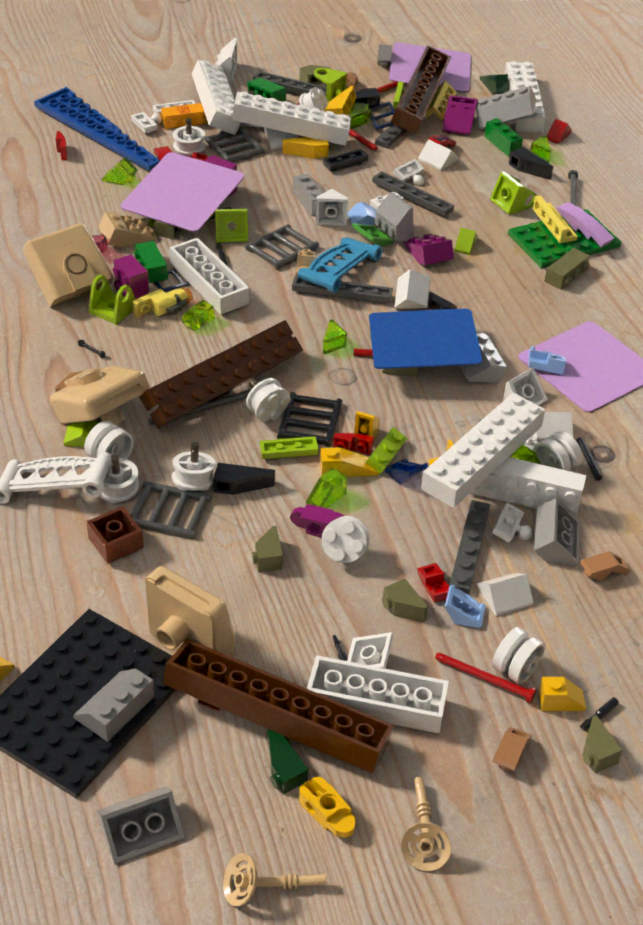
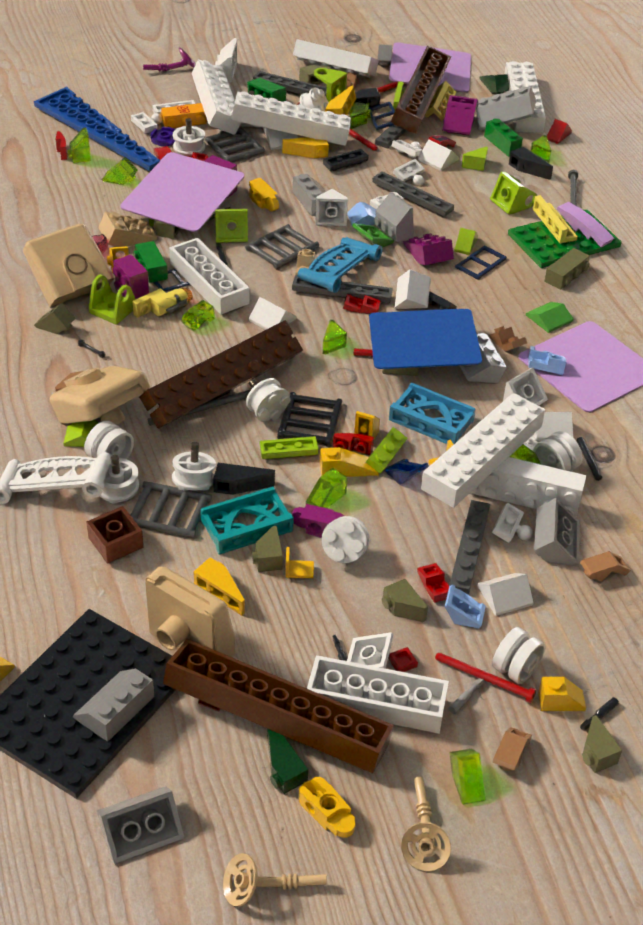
none -> olive slope [34,303,76,334]
none -> clear neon green slope [68,128,91,163]
none -> yellow bracket [107,246,129,273]
none -> magenta dish [143,47,196,72]
none -> dark purple tile [150,127,176,147]
none -> yellow slope [193,557,245,616]
none -> teal fence [201,487,294,555]
none -> yellow piece [249,177,279,212]
none -> white slope [249,297,296,330]
none -> yellow bracket [286,547,314,578]
none -> white brick [293,39,379,78]
none -> red slope [343,294,380,314]
none -> red tile [388,647,418,672]
none -> dark azure fence [389,383,476,444]
none -> white plate [392,140,422,158]
none -> light grey piece [449,678,485,714]
none -> clear neon green slope [449,748,486,805]
none -> dark blue window [455,245,507,280]
none -> lime slope [461,146,488,171]
none -> medium nougat slope [489,326,527,351]
none -> bright green slope [526,302,573,333]

